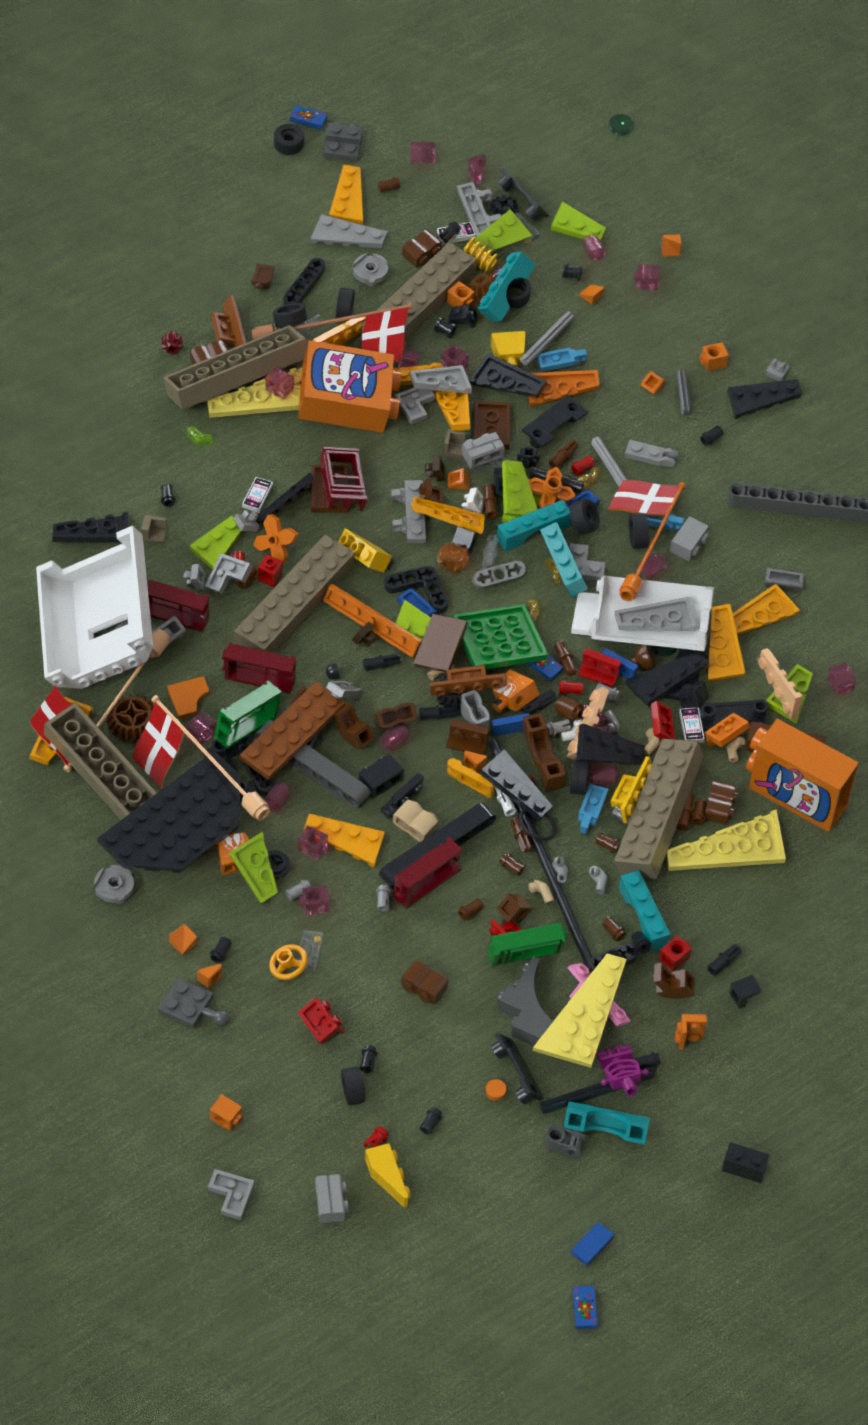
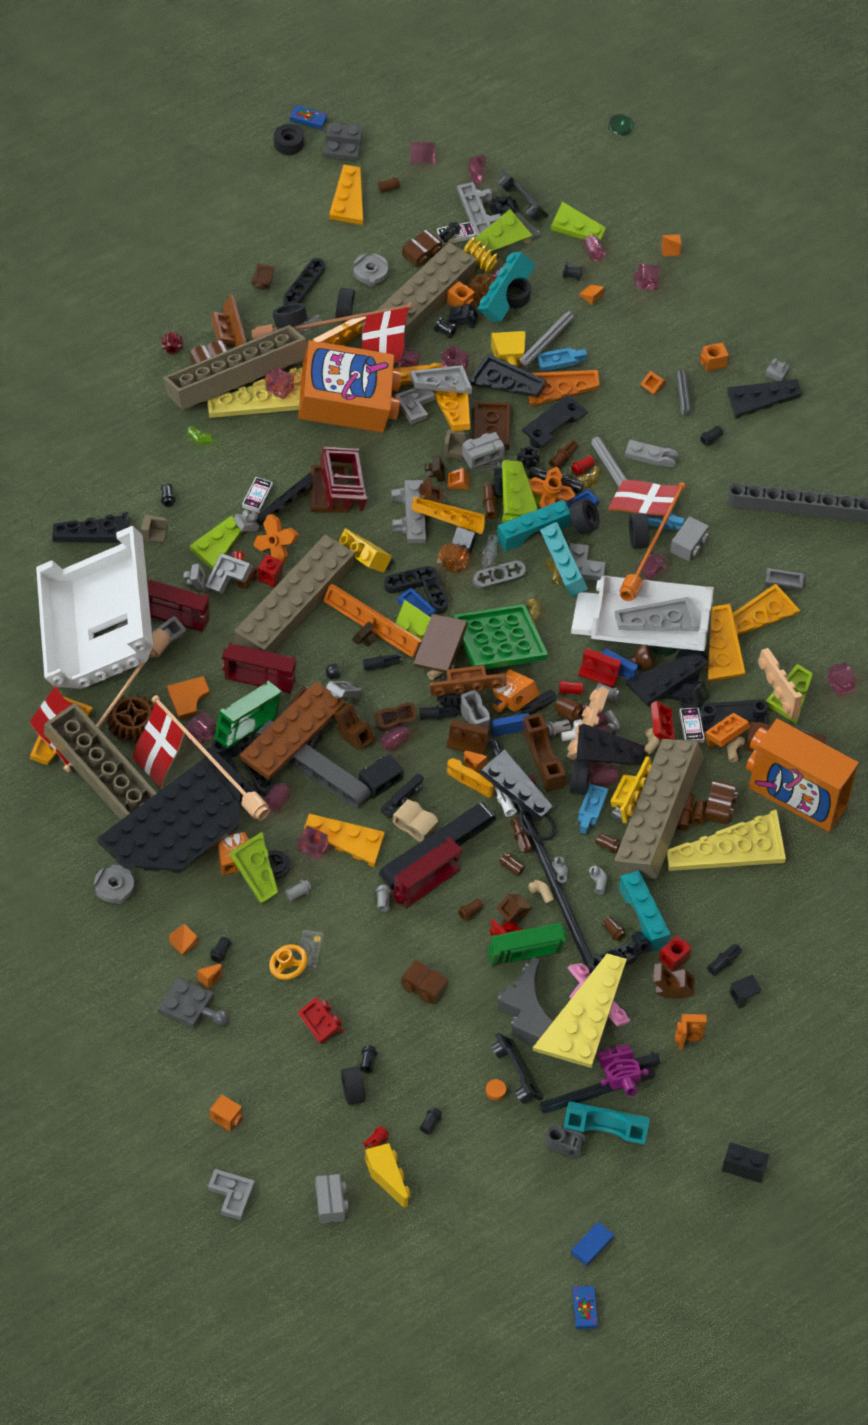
clear pink brick [299,885,329,915] -> none
light grey wing [310,214,388,248] -> none
white tile [462,488,484,513] -> none
blue tile [526,656,563,682] -> none
reddish brown axle [554,641,577,676] -> none

